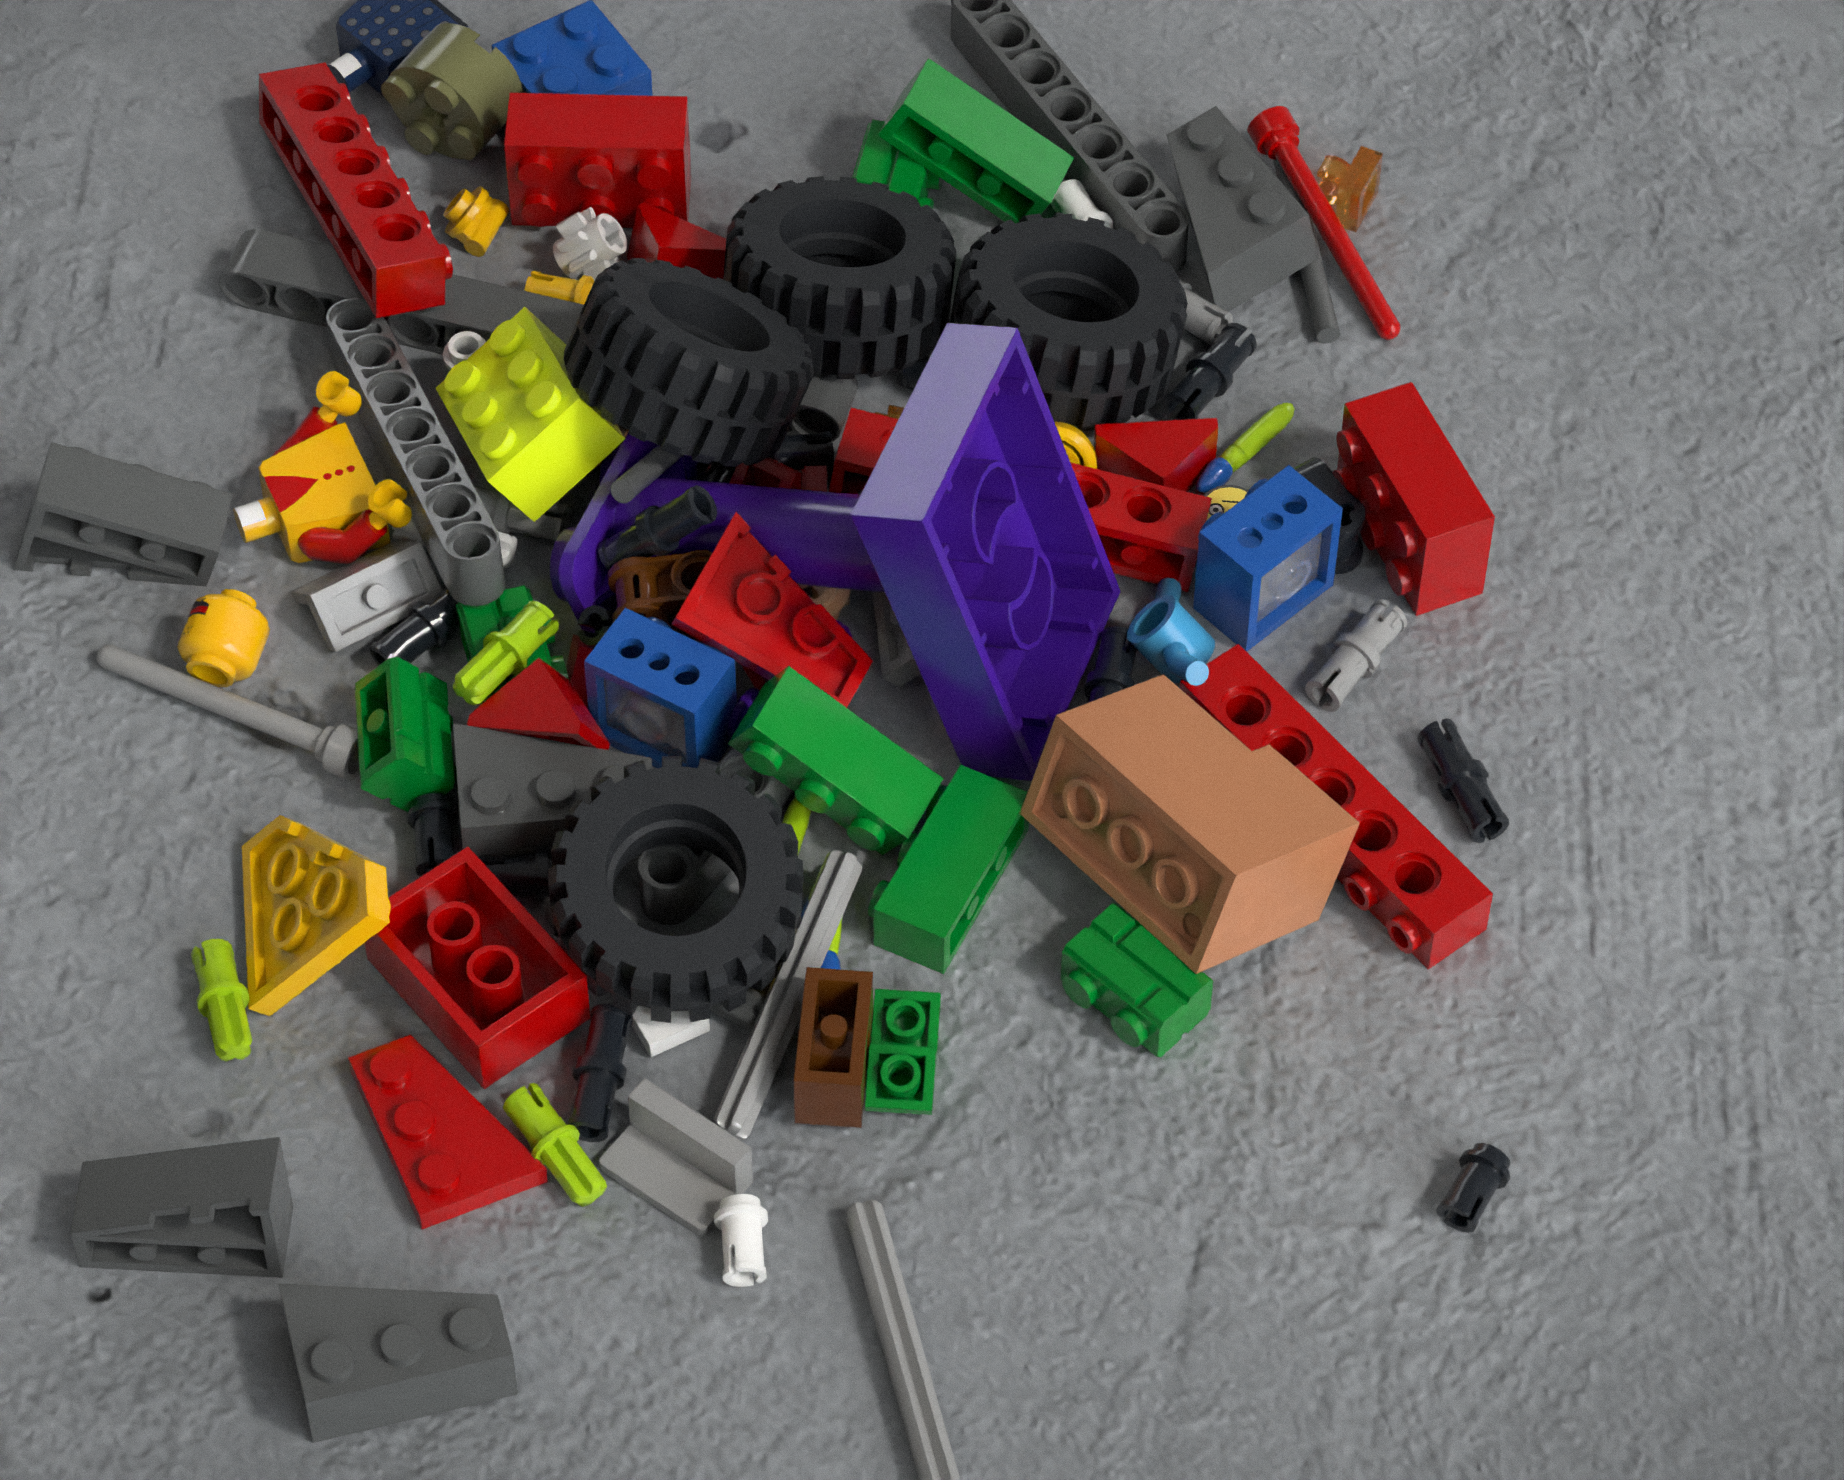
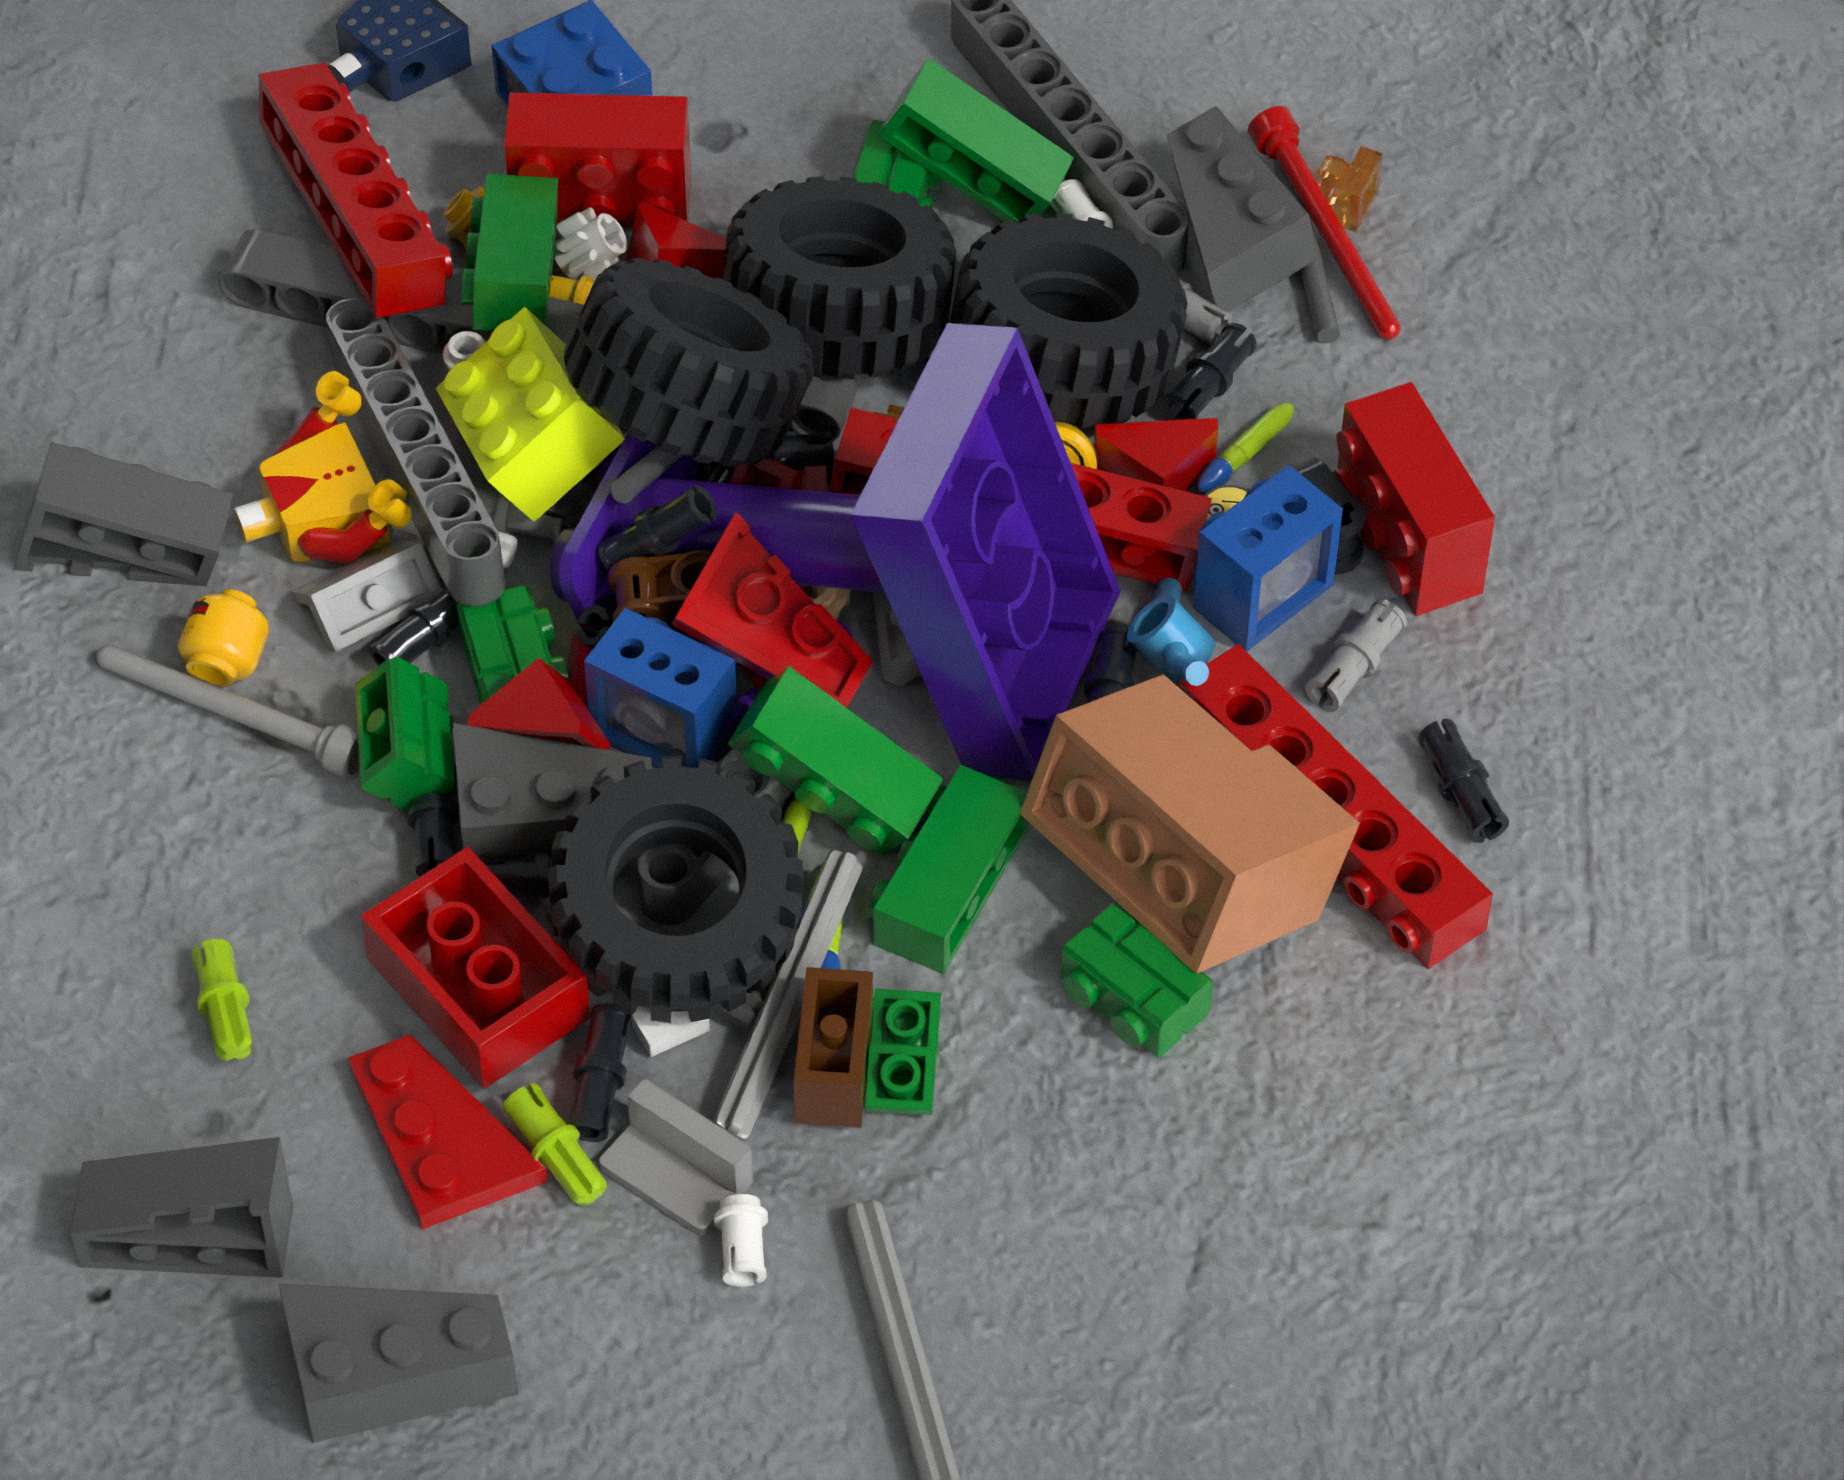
yellow plate [242,815,391,1016] -> none
olive brick [381,23,523,160] -> none
lime axle [453,600,559,705] -> none
black pin [1436,1143,1510,1233] -> none
none -> green brick [462,174,558,331]

